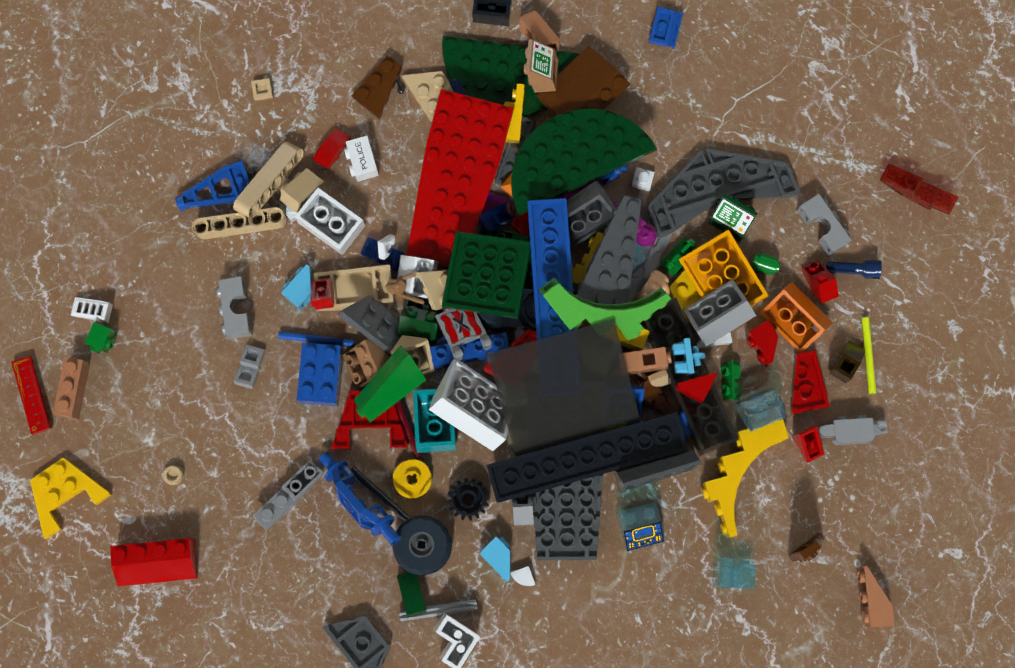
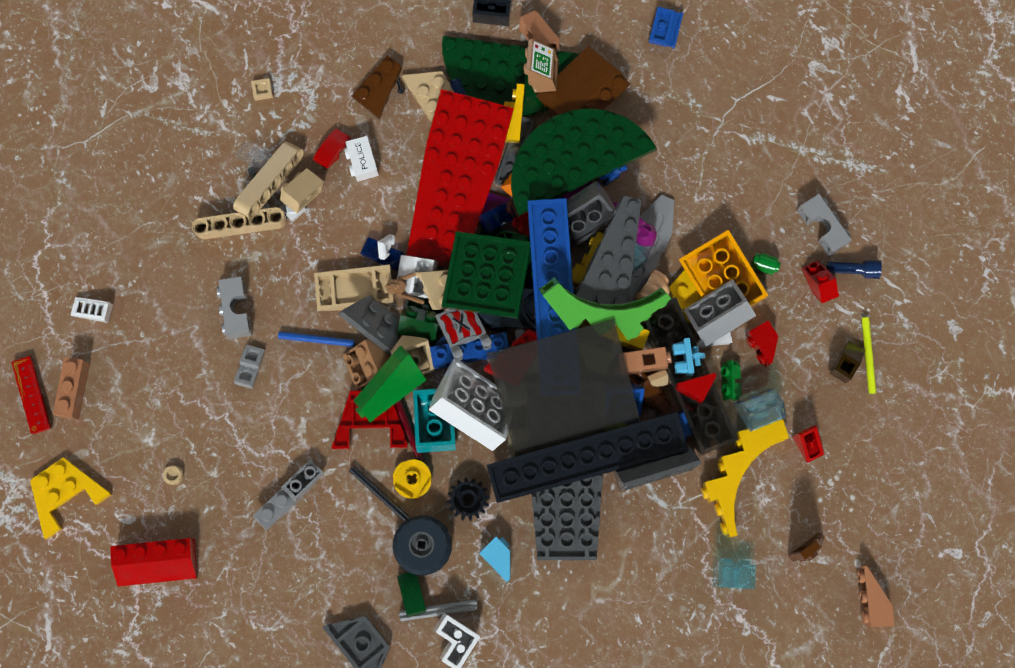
green brick [84,322,117,354] -> none
blue plate [175,160,250,211] -> none
medium azure slope [281,264,313,311] -> none
white brick [295,188,365,255] -> none
blue brick [297,343,344,406] -> none
red slope [311,278,334,310] -> none
blue plate [319,452,401,546] -> none
white tile [510,566,535,586] -> none
light grey slope [512,494,534,526] -> none
slope [616,502,665,552] -> none
white plate [631,168,655,191] -> none
dark grey wing [648,148,800,239] -> none
green hinge [659,237,697,276] -> none
slope [708,194,758,242] -> none
orange slope [760,282,833,353] -> none
red wing [791,350,830,415] -> none
light grey hinge [817,415,888,445] -> none
clear red slope [880,164,959,215] -> none

